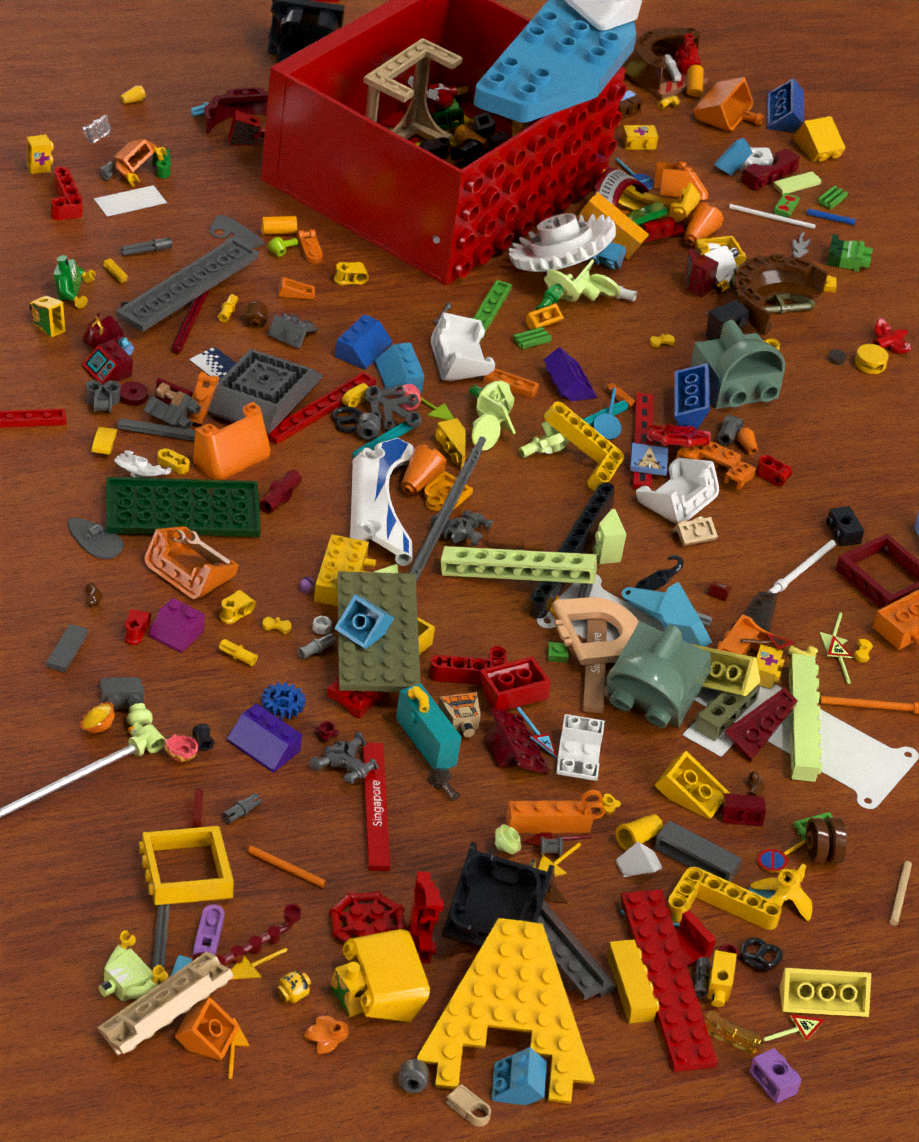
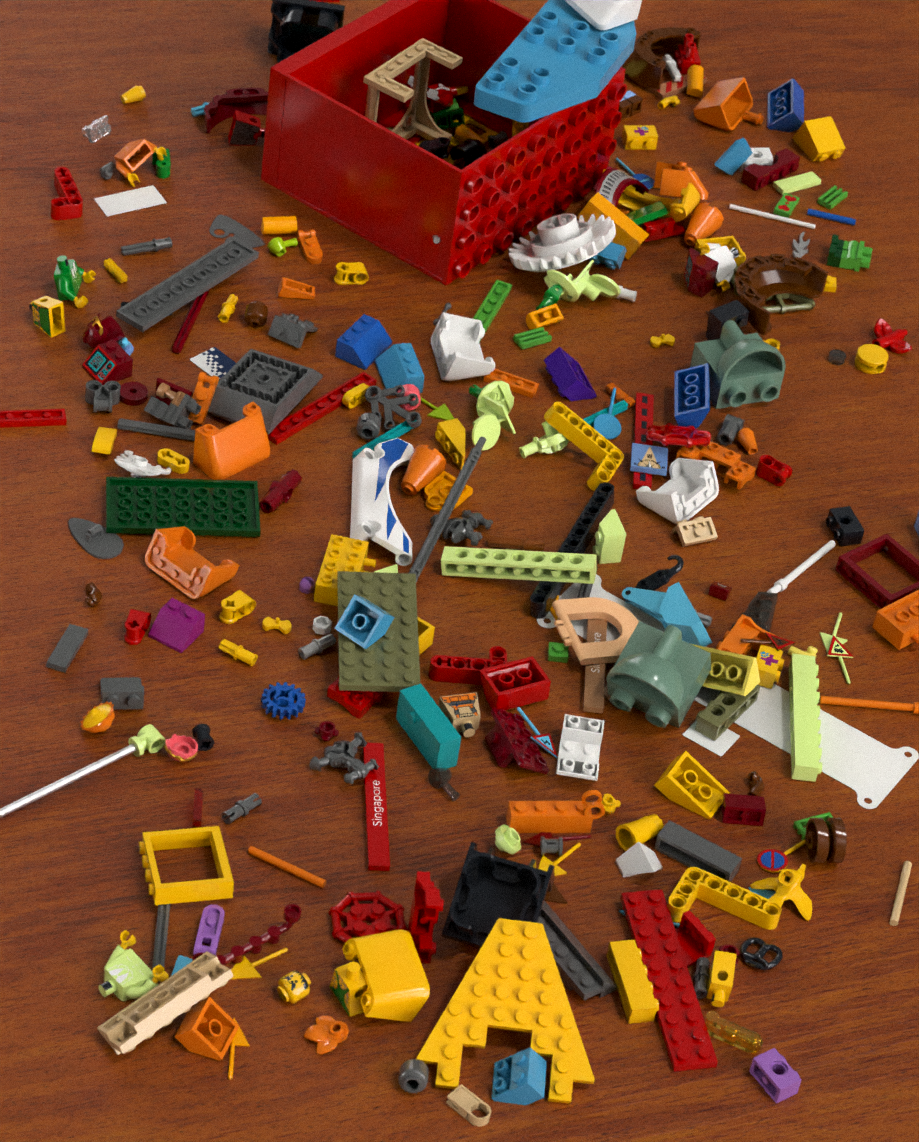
yellow brick [26,134,53,174] -> none
yellowish green animal [127,703,153,736] -> none
medium nougat flag [171,530,230,564] -> none
dark purple slope [227,703,302,773] -> none
black piece [331,406,363,432] -> none
yellow arm [407,686,429,713] -> none
dark grey brick [472,112,497,138] -> none
dark red wing [724,687,798,762] -> none
piece [763,1015,825,1042] -> none
light yellow slope [779,968,871,1017] -> none
yellow piece [853,639,873,663] -> none

